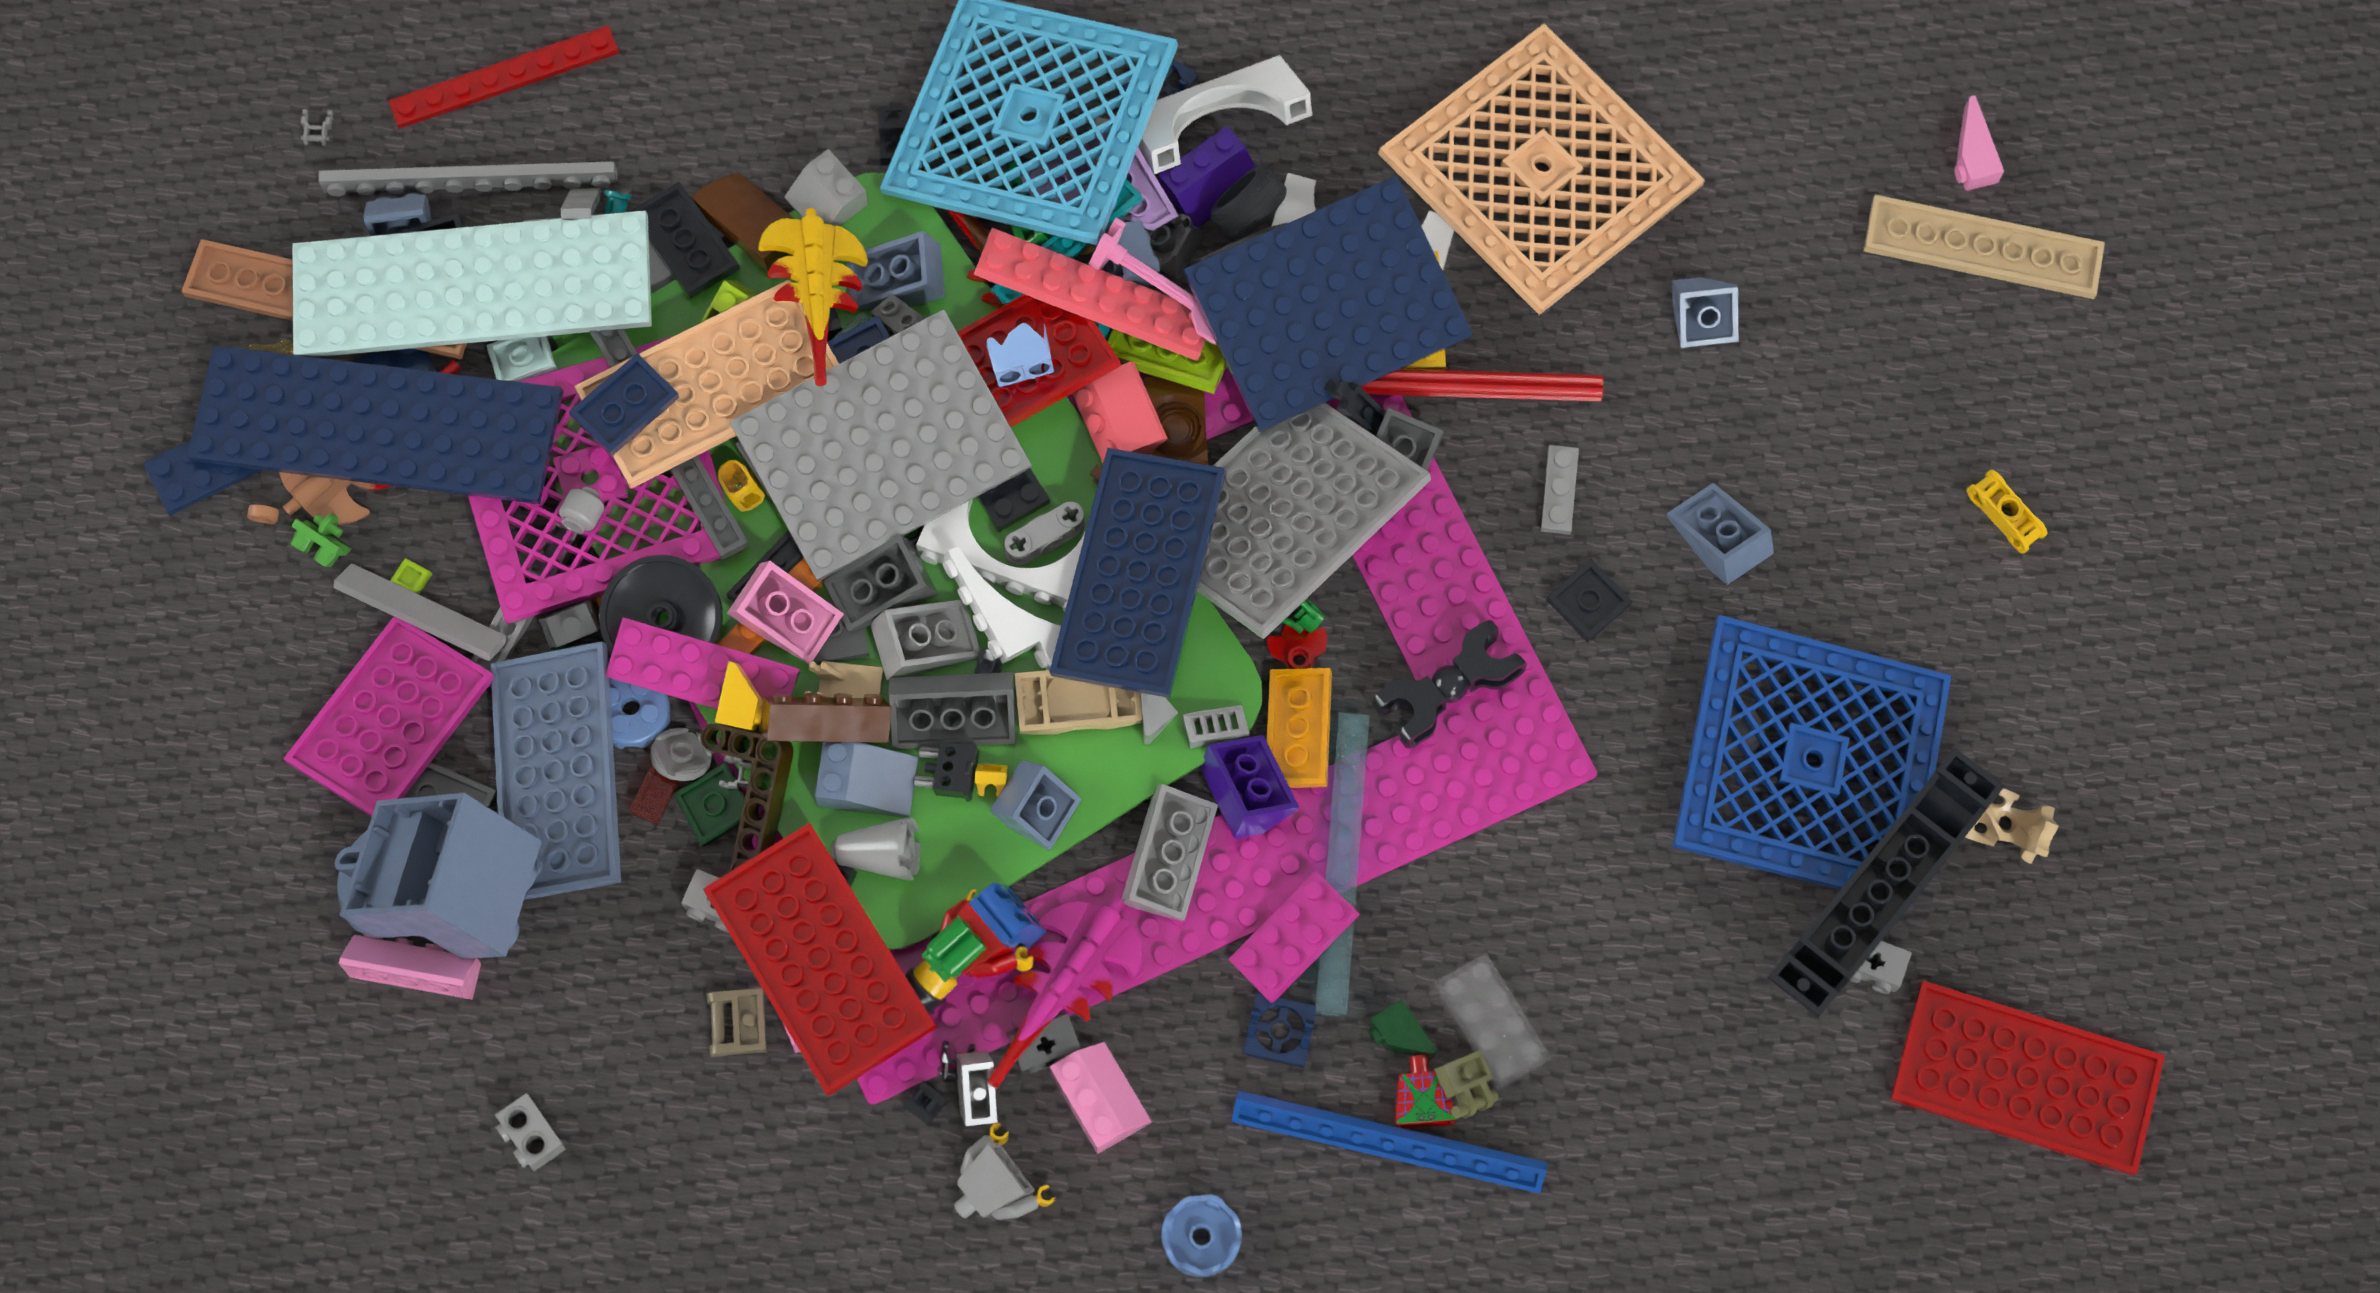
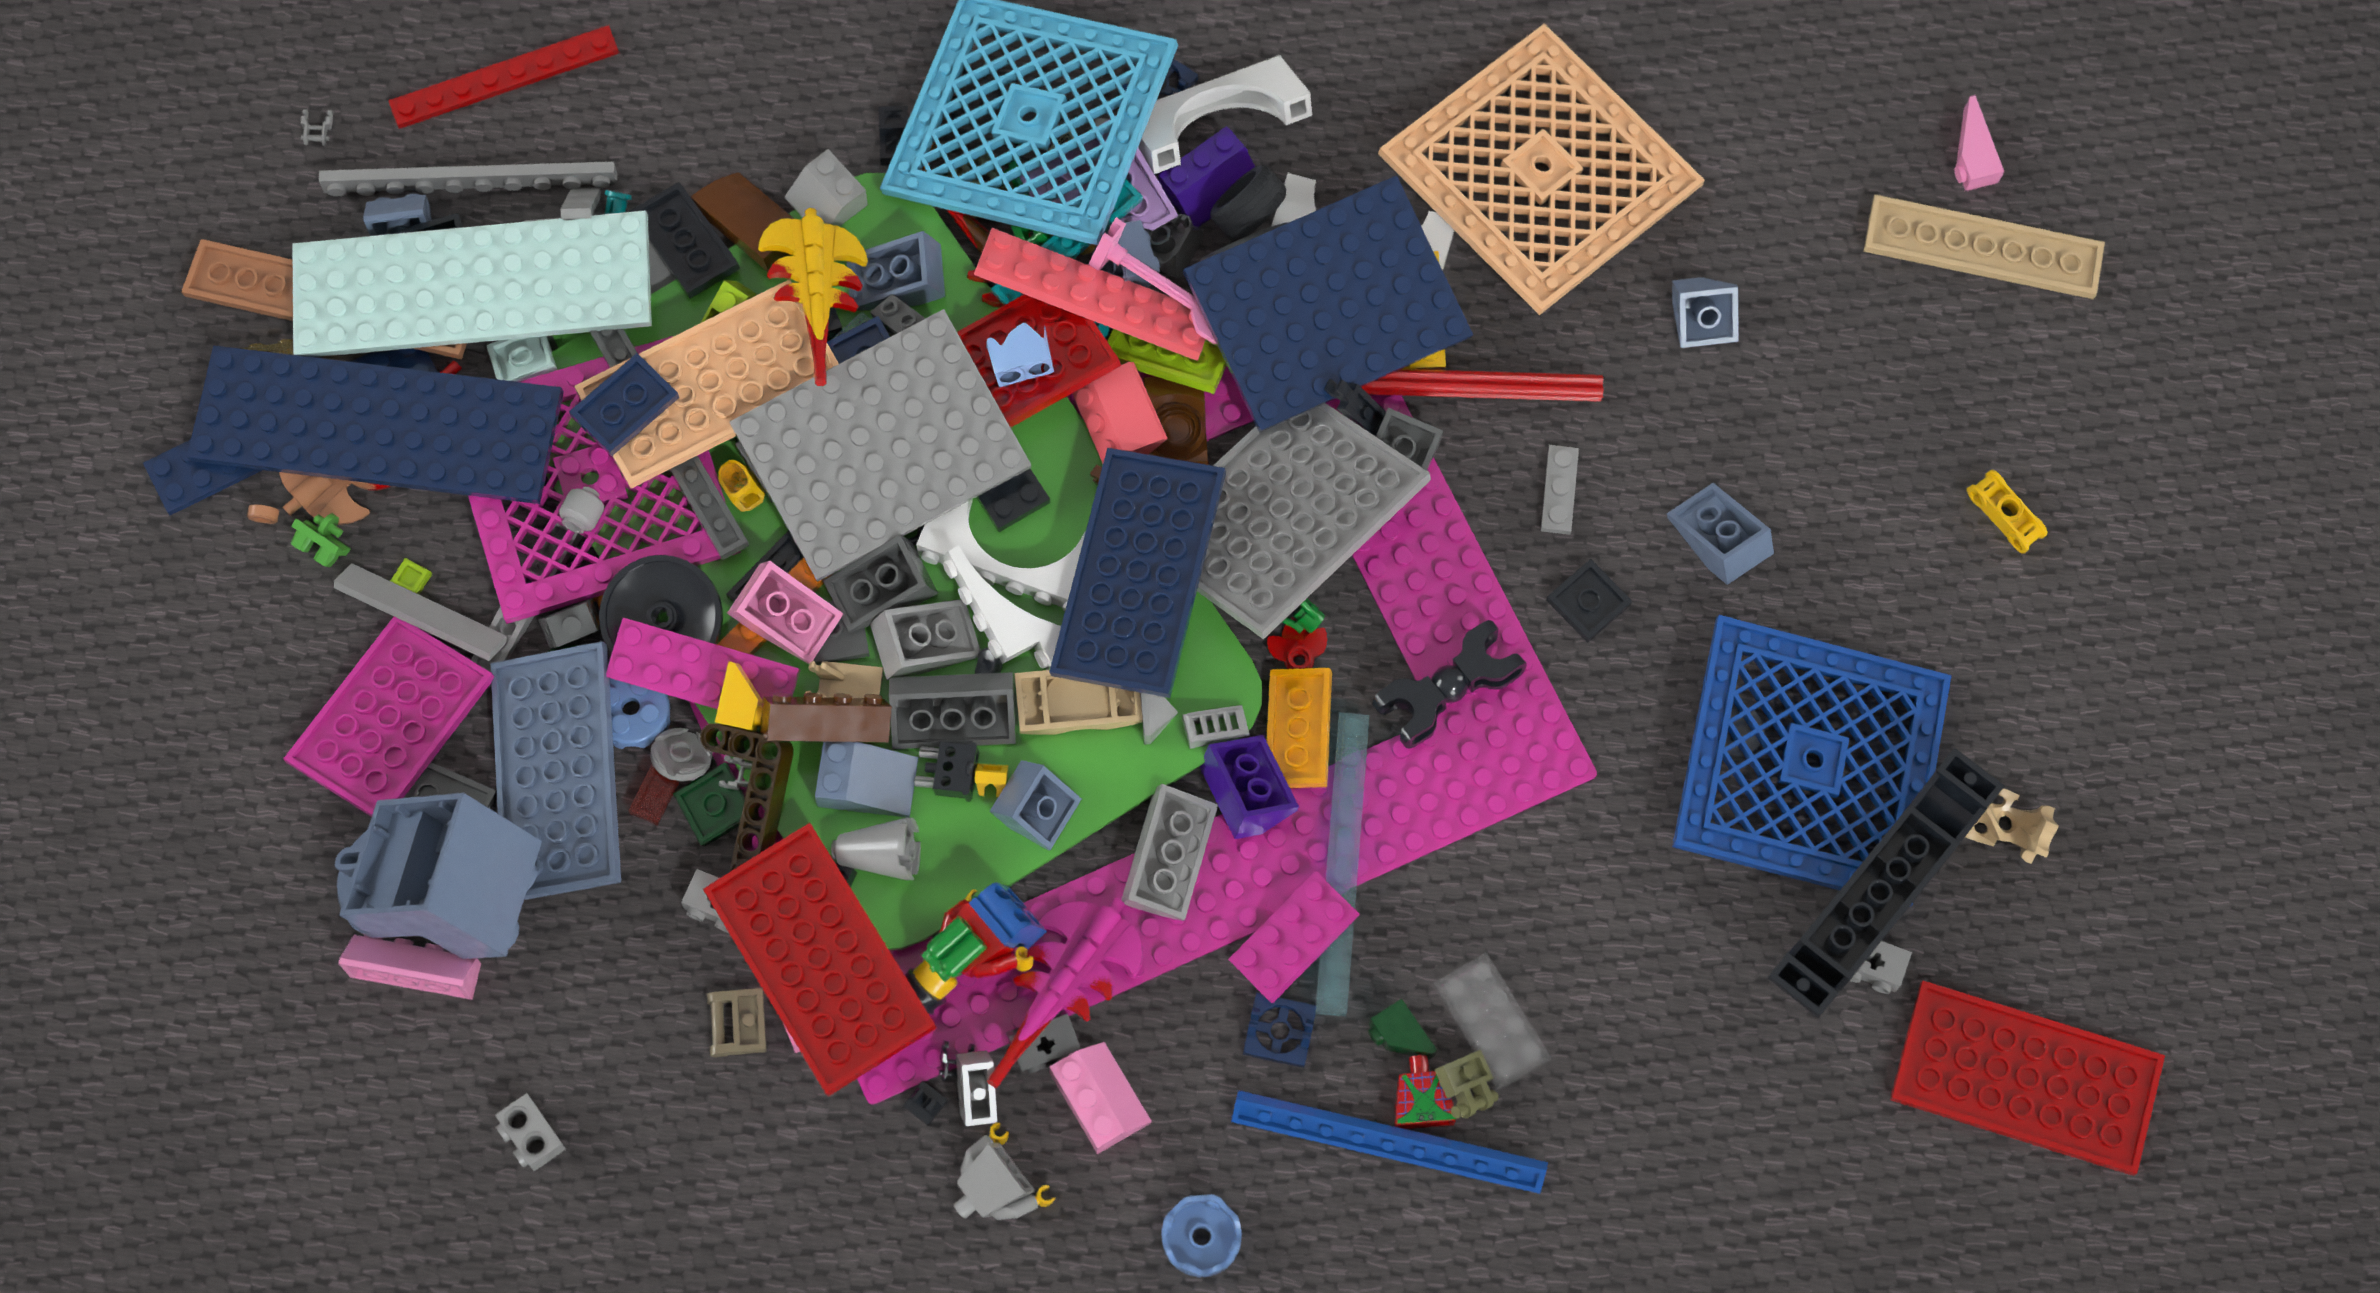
light grey piece [1004,502,1084,567] -> none

